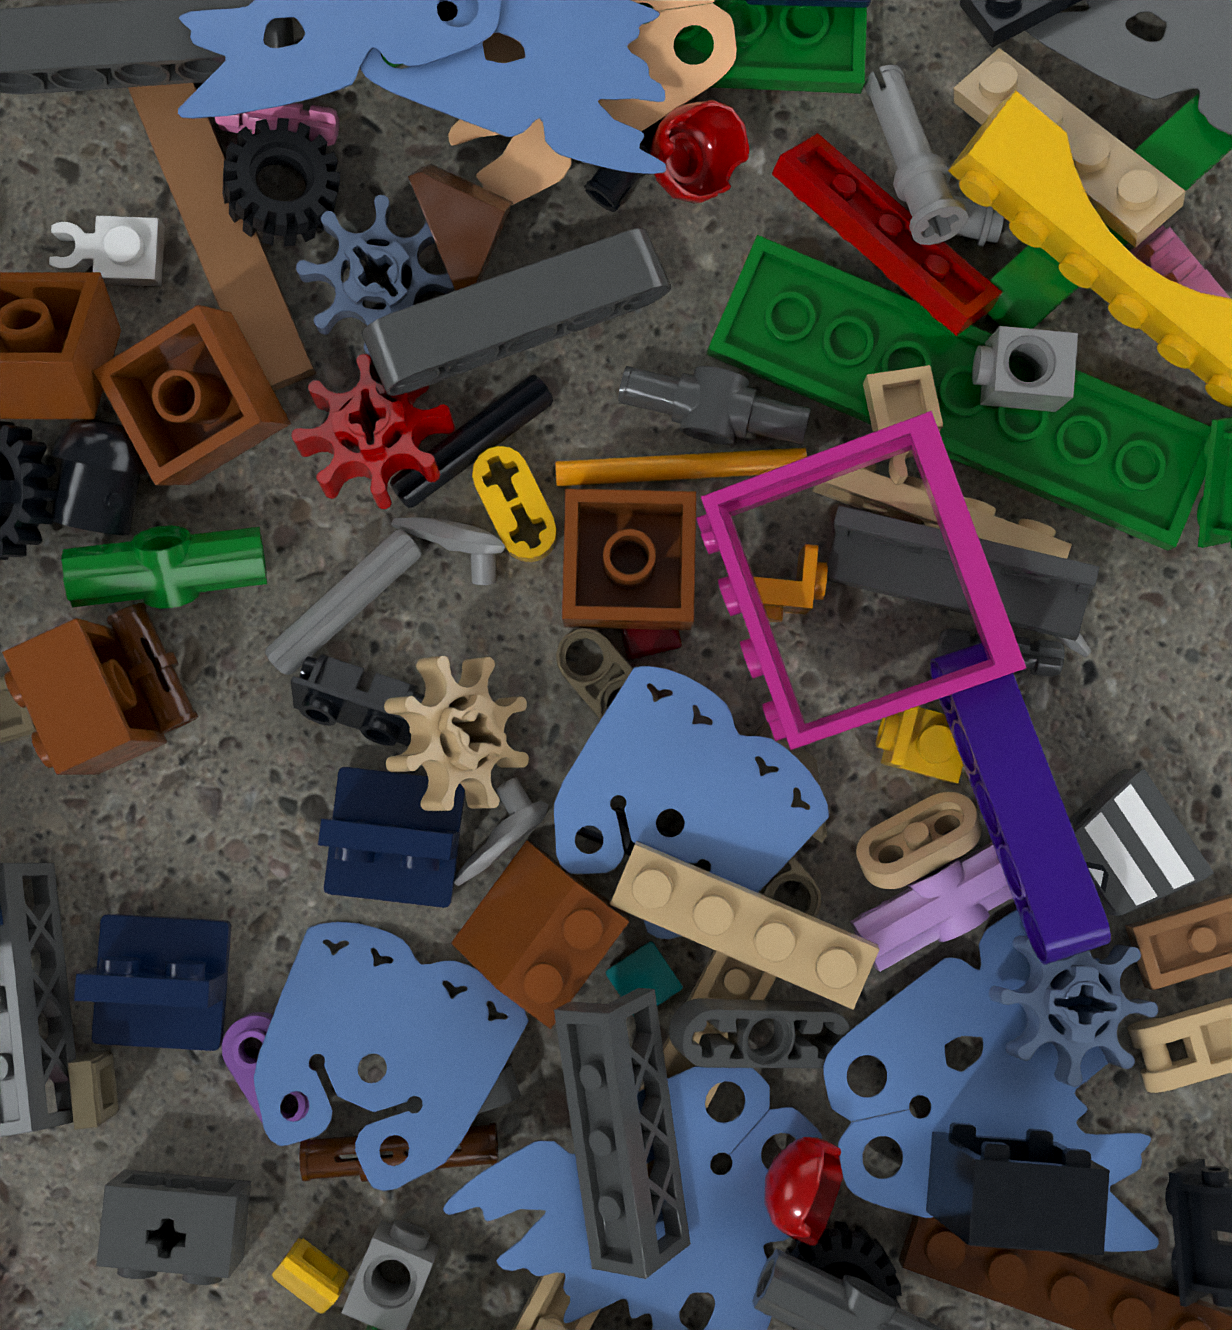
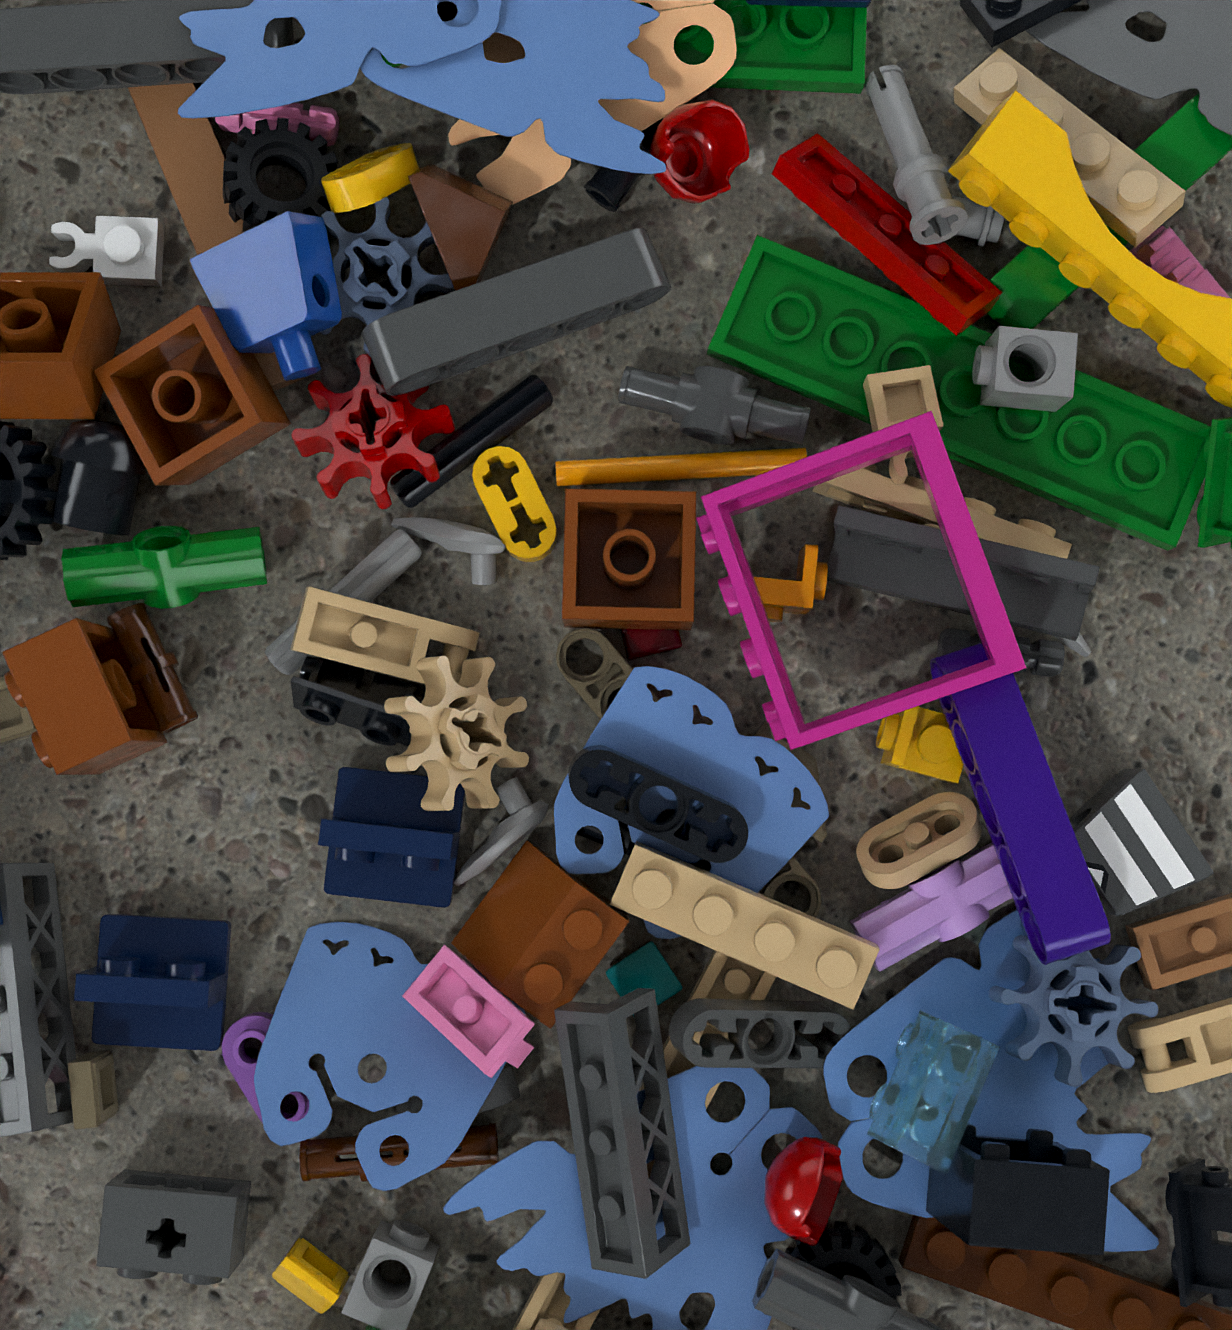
none -> torso [190,211,342,381]
none -> tan plate [290,587,480,684]
none -> yellow beam [321,143,419,213]
none -> bright pink plate [402,945,535,1078]
none -> black beam [568,745,748,863]
none -> clear light blue bracket [867,1010,1000,1173]

